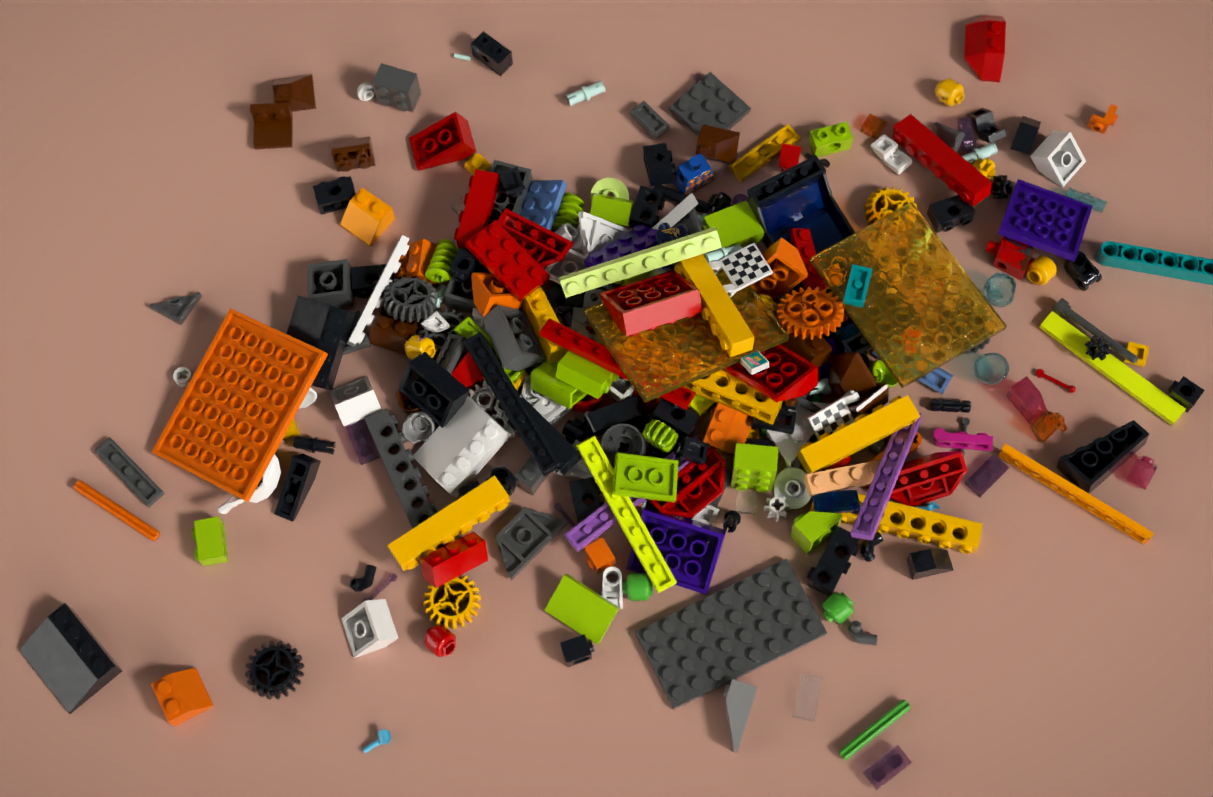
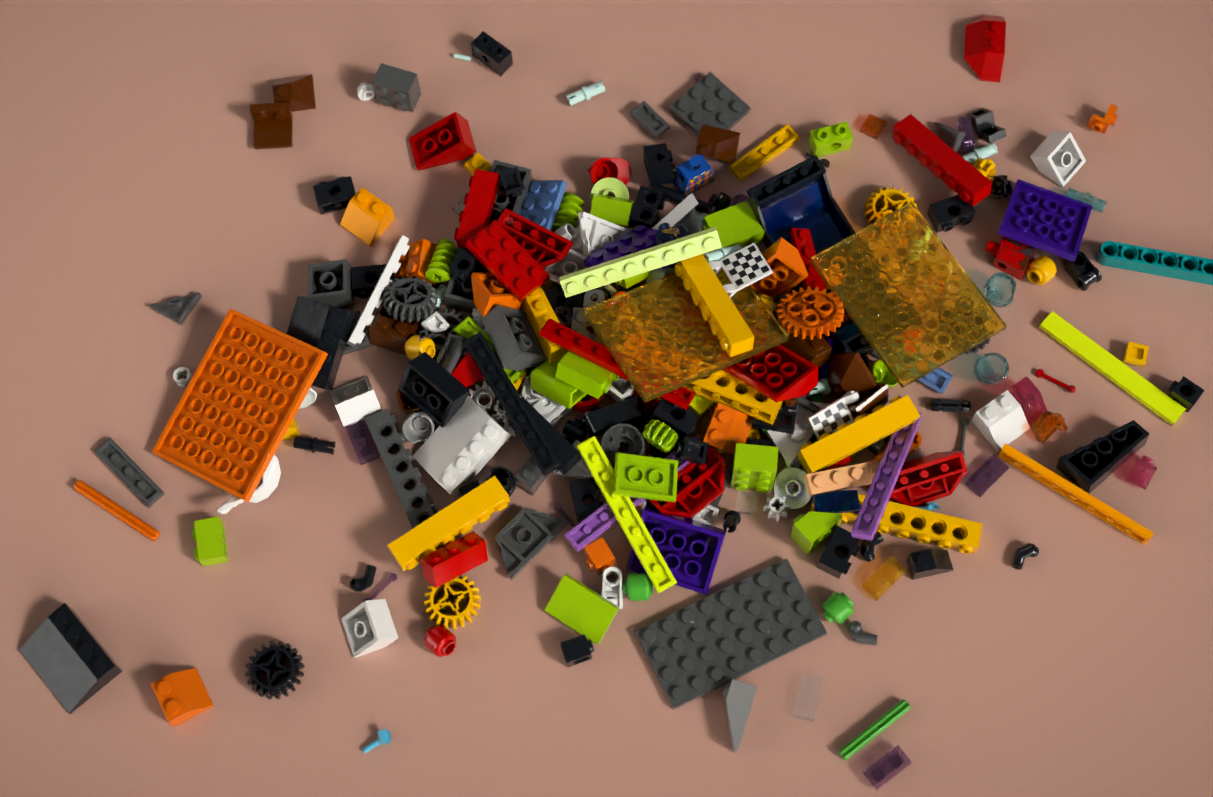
black slope [274,453,321,522] -> none
reddish brown slope [331,136,376,172] -> none
red slope [599,270,702,336] -> none
tile [740,350,769,375] -> none
red brick [778,143,801,172] -> none
black brick [806,562,842,597] -> none
teal plate [843,264,873,308] -> none
white slope [870,134,912,175] -> none
dark pink plate [934,428,993,451] -> none
yellow head [935,78,964,107] -> none
black slope [1011,116,1041,155] -> none
dark grey piece [1052,298,1138,363] -> none
black gear [1085,335,1112,361] -> none
none -> red piece [587,157,632,185]
none -> clear yellow slope [861,555,908,601]
none -> white slope [971,390,1030,452]
none -> black arm [1011,543,1039,570]

